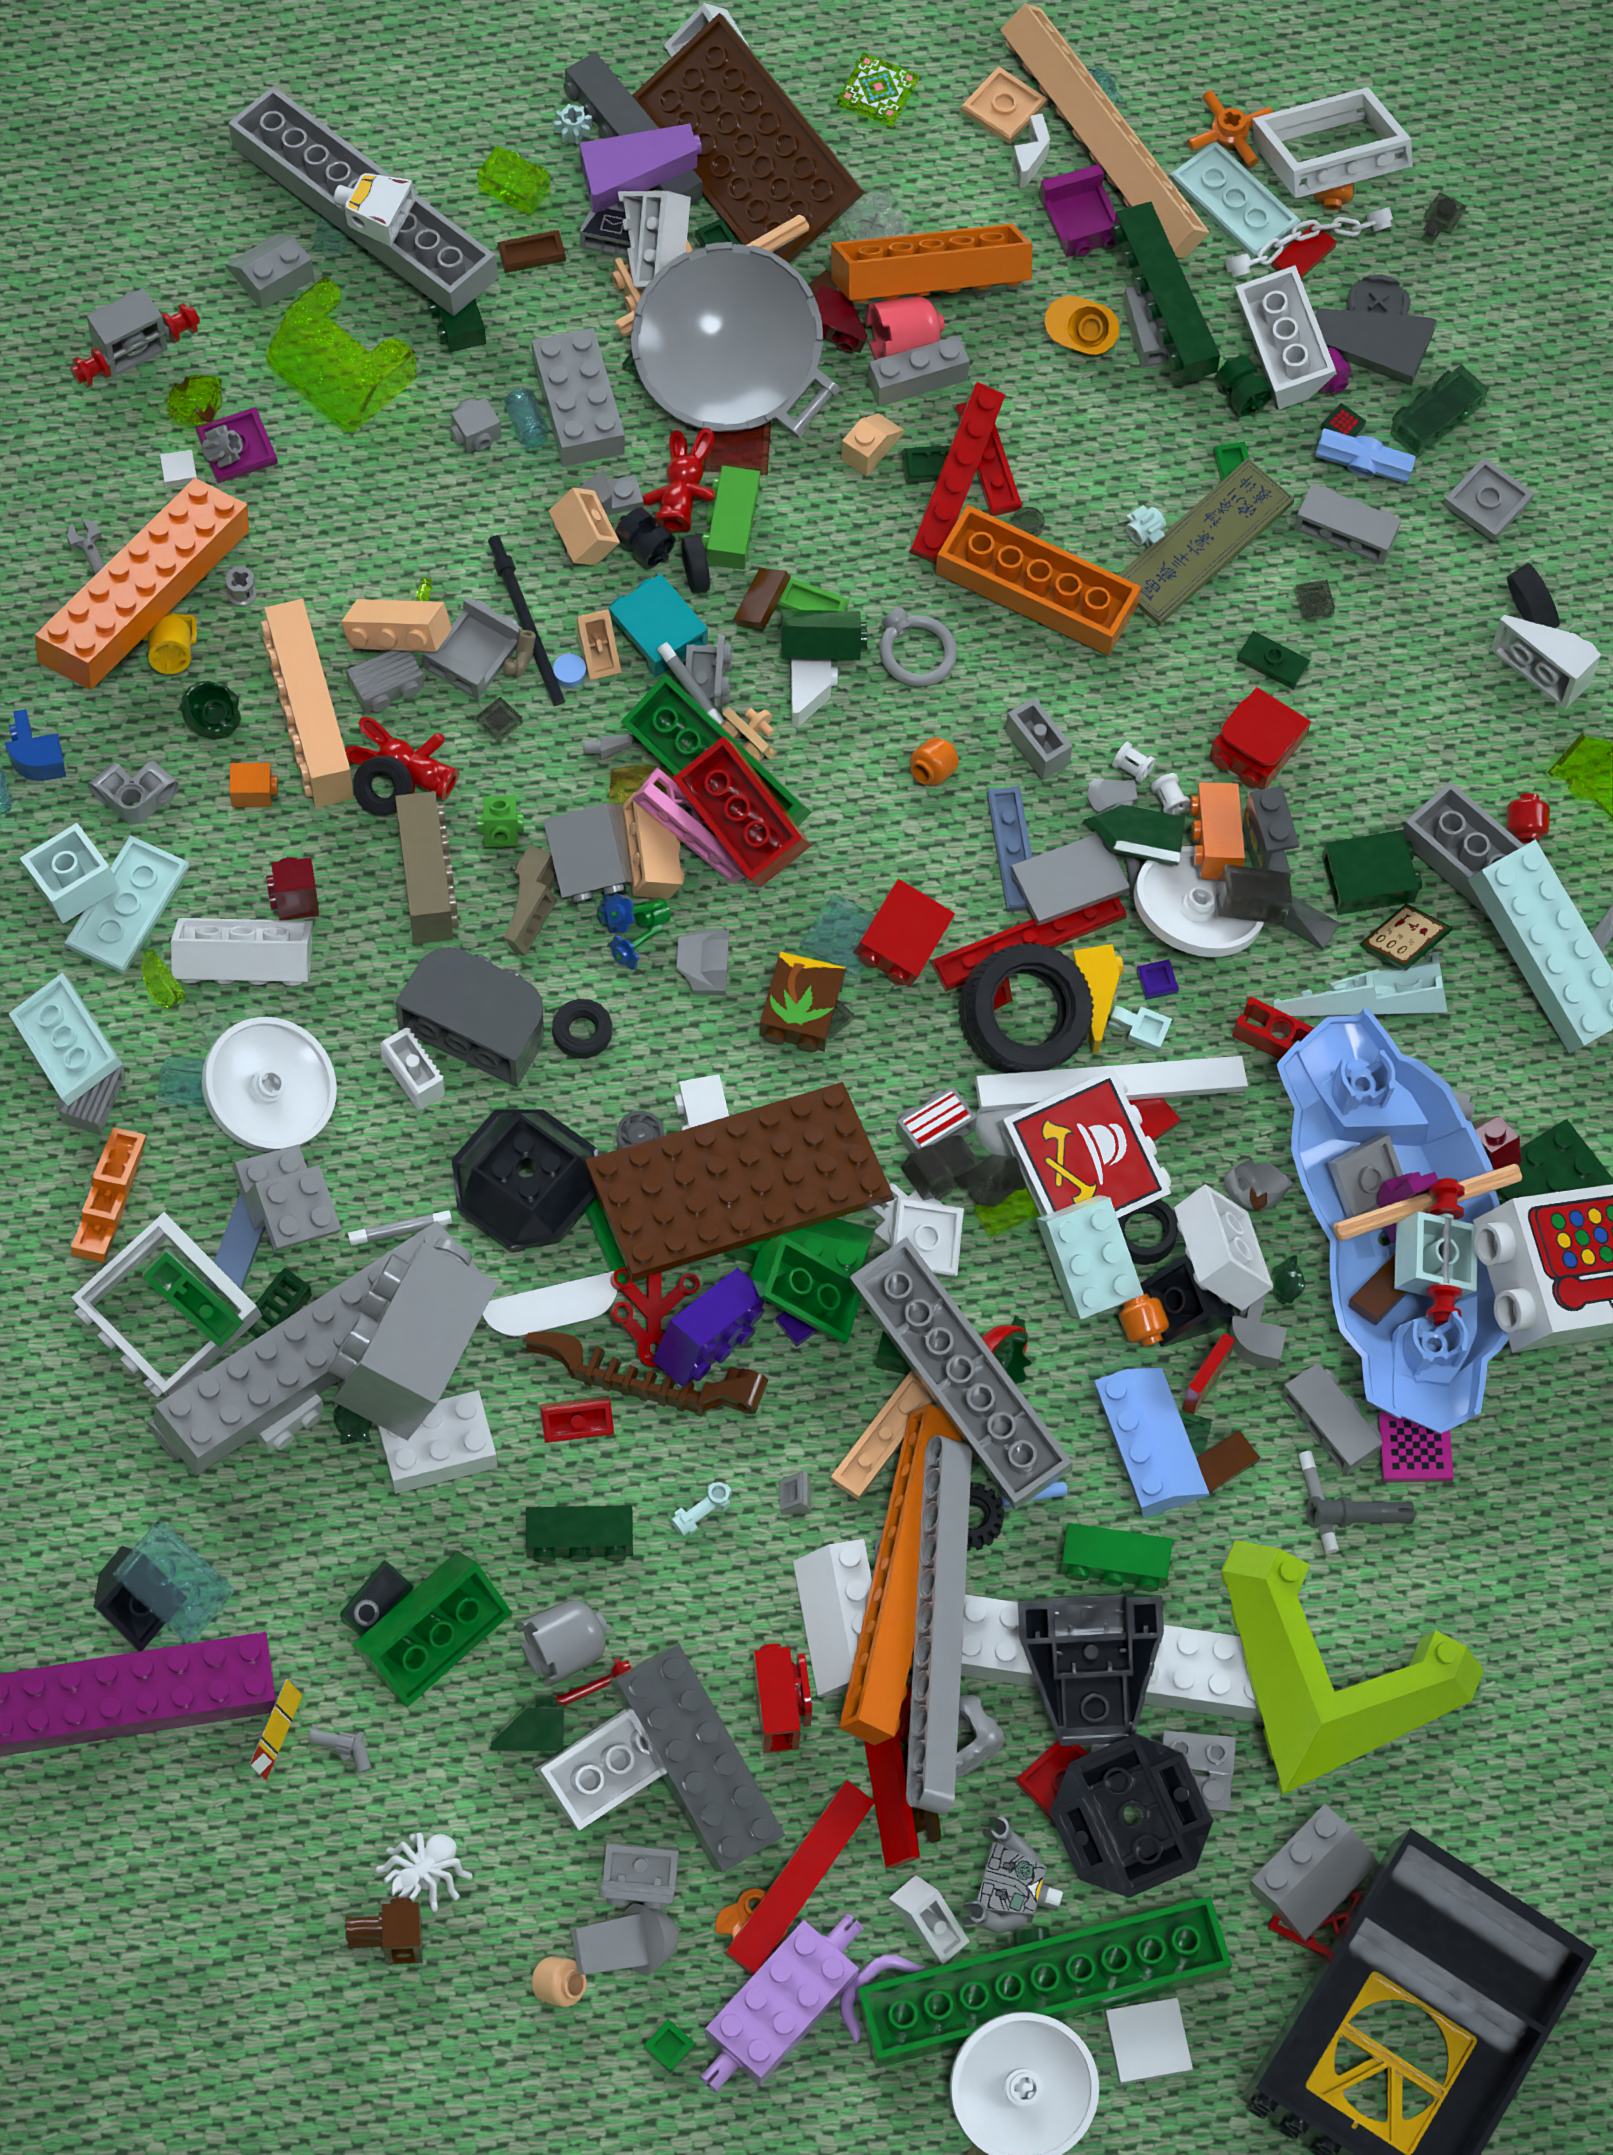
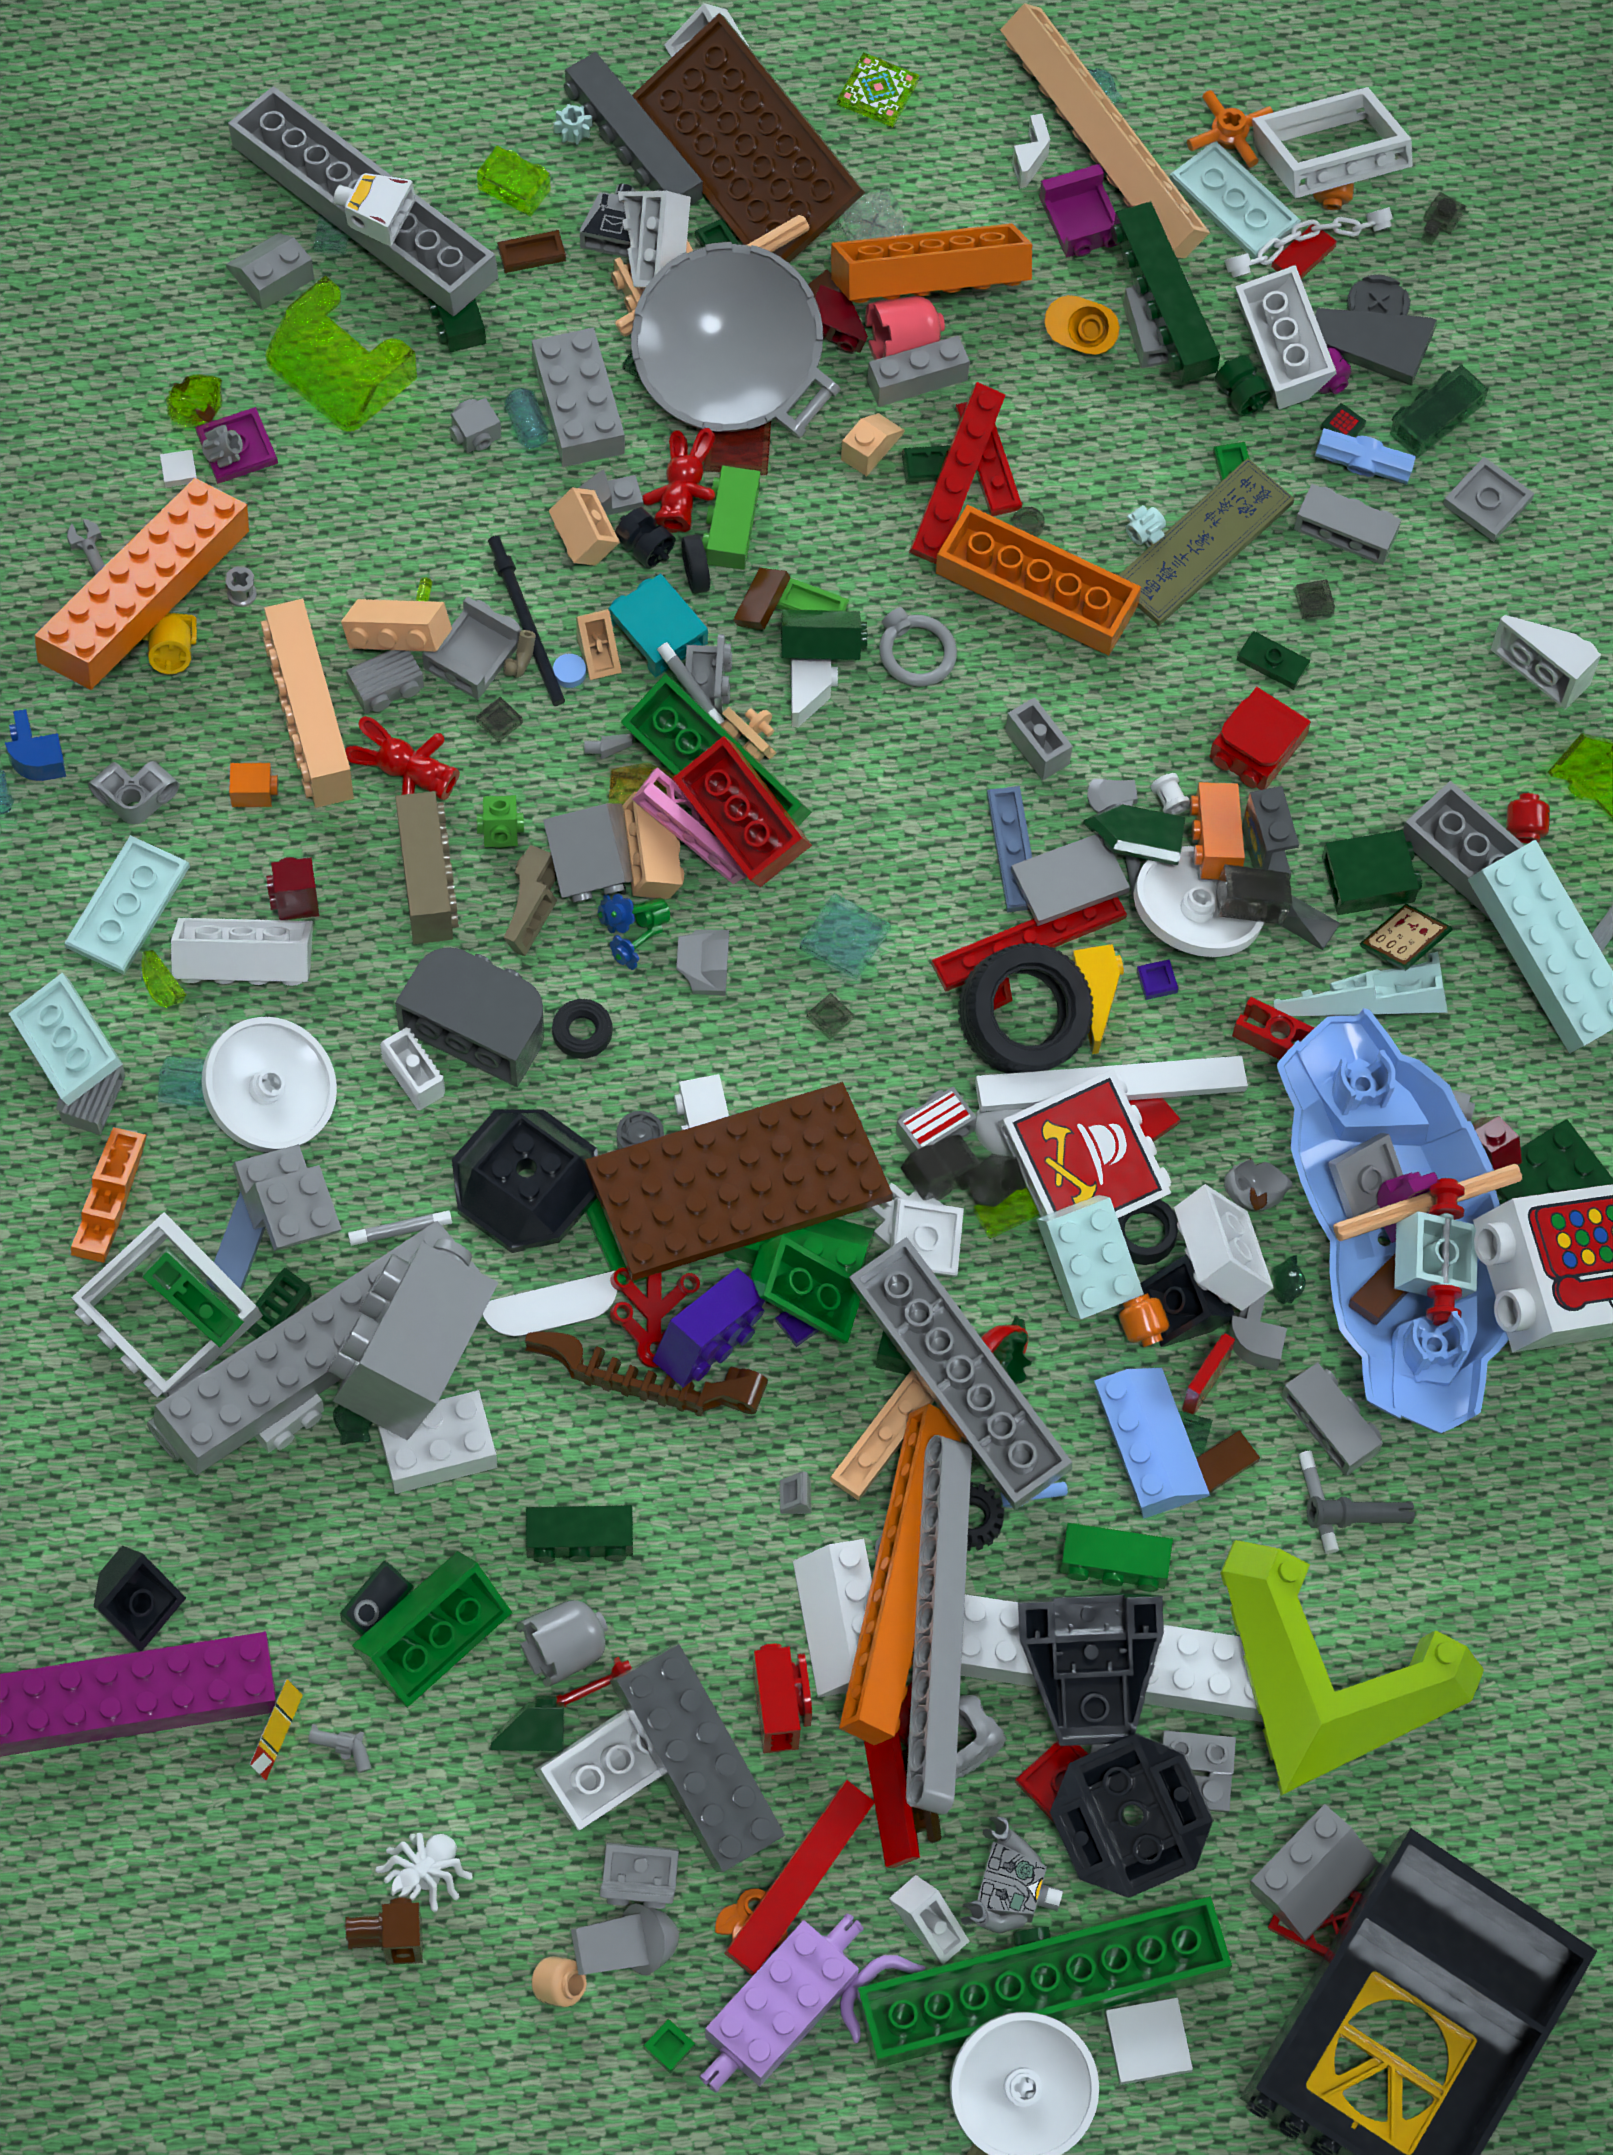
light aqua brick [20,823,120,924] -> none
light grey brick [70,288,200,388] -> none
clear light blue tile [113,1520,236,1644] -> none
dark green hair [180,681,241,738] -> none
black tyre [353,755,413,815] -> none
red slope [540,1396,614,1443] -> none
medium lavender slope [579,123,702,213] -> none
light aqua bar [670,1482,732,1537] -> none
reddish brown panel [759,951,846,1052] -> none
red brick [853,878,955,987] -> none
orange head [910,737,959,787] -> none
light nougat tile [961,66,1048,144] -> none
light aqua plate [1108,1006,1172,1053] -> none
white bush [1112,741,1156,784] -> none
dark pink tile [1377,1412,1454,1483] -> none
black tyre [1507,563,1560,628] -> none

